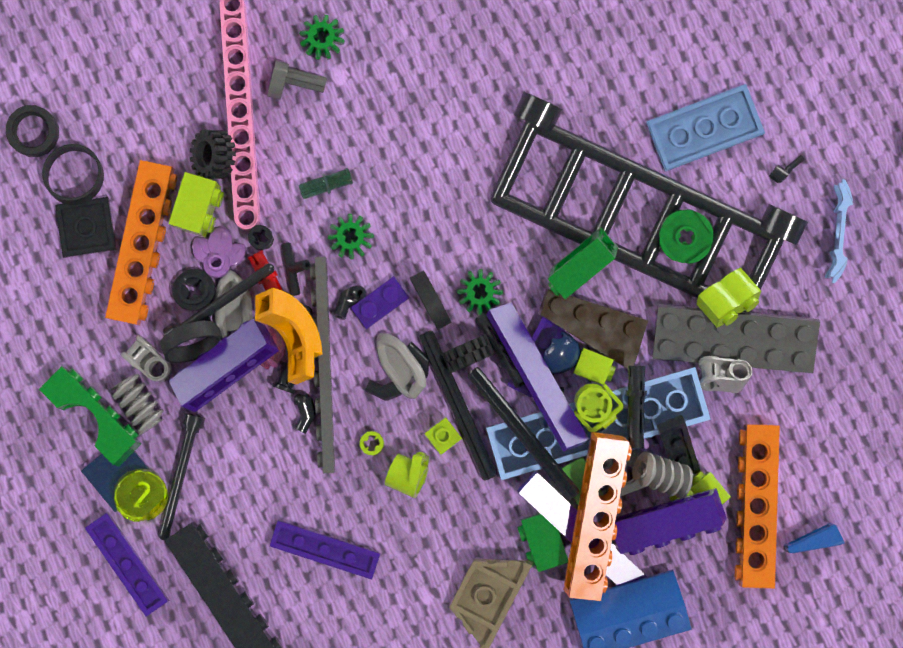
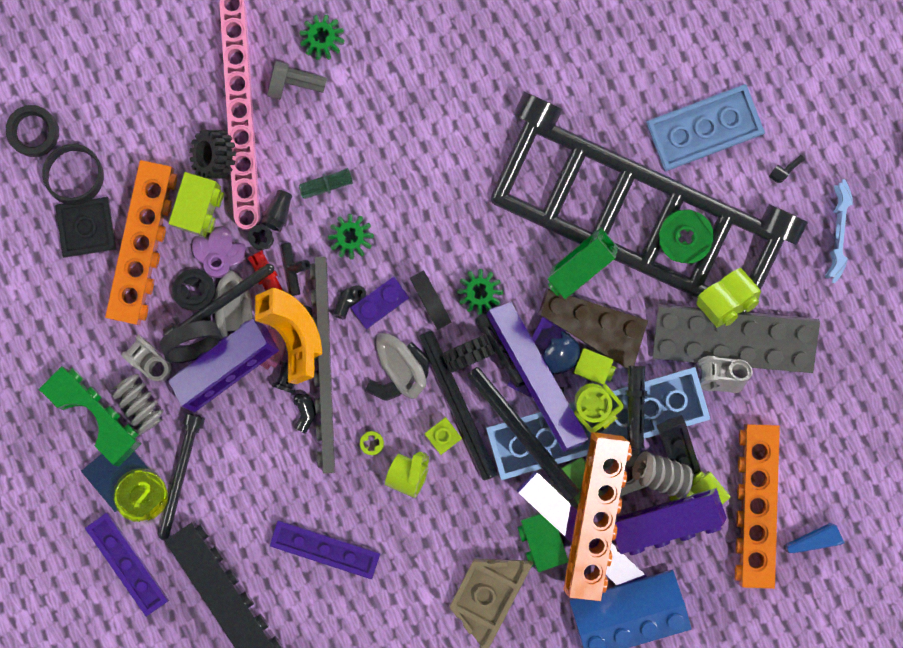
none -> black cone [261,190,292,232]

